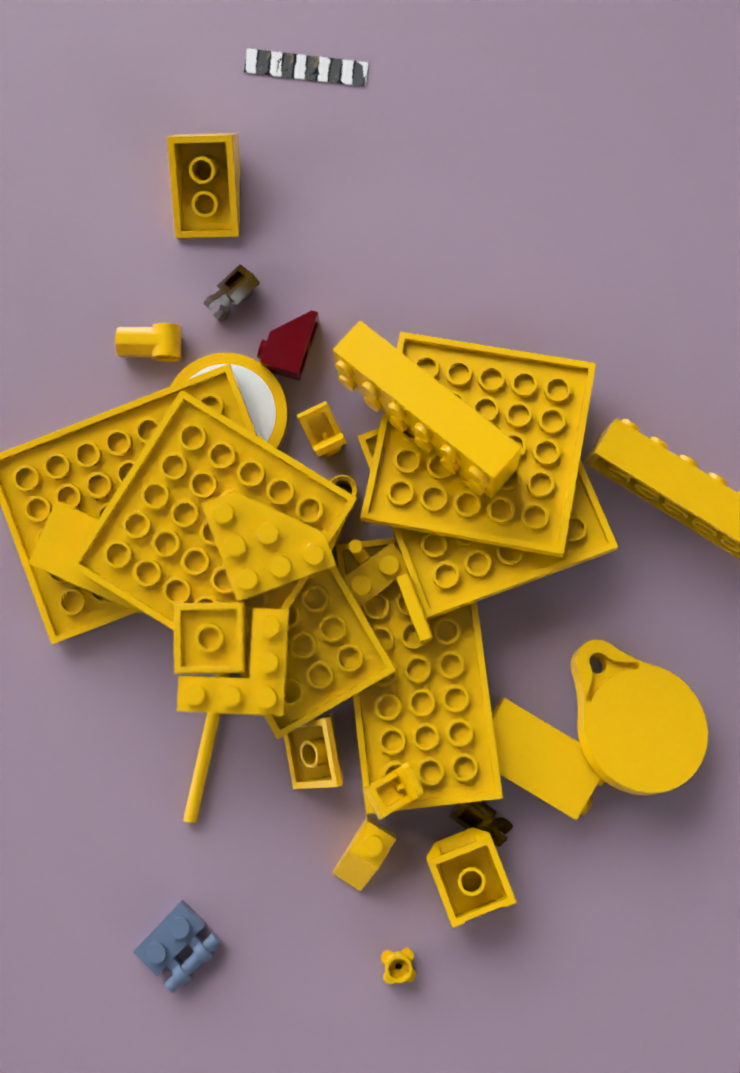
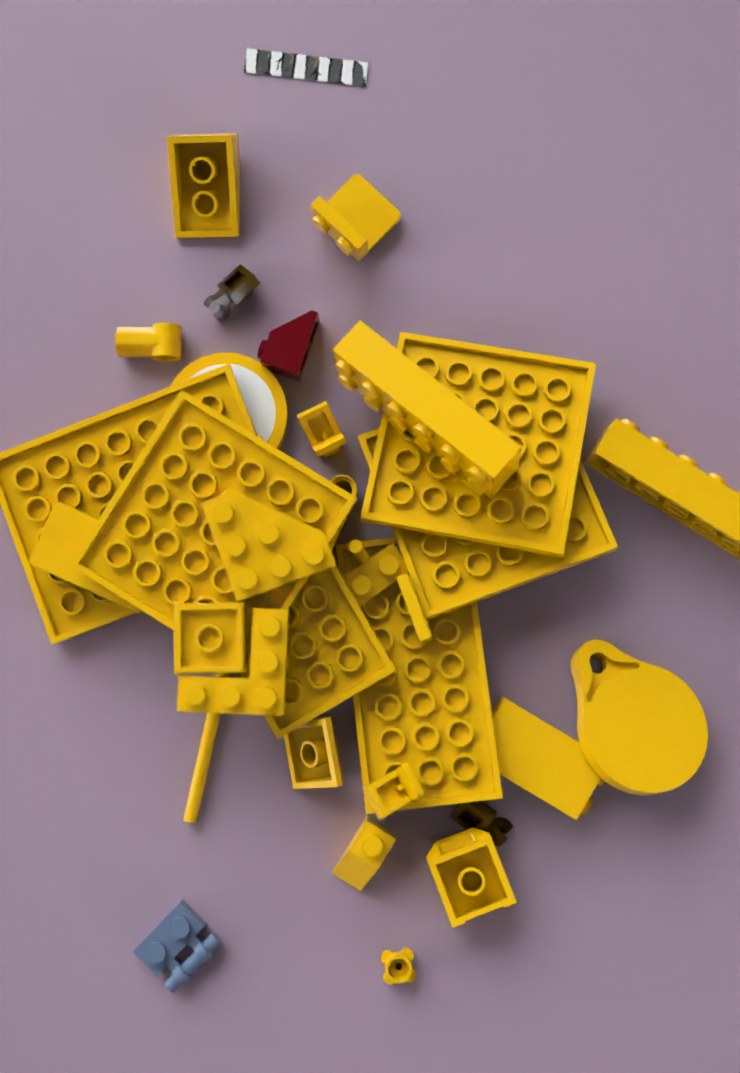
none -> yellow bracket [311,174,401,262]

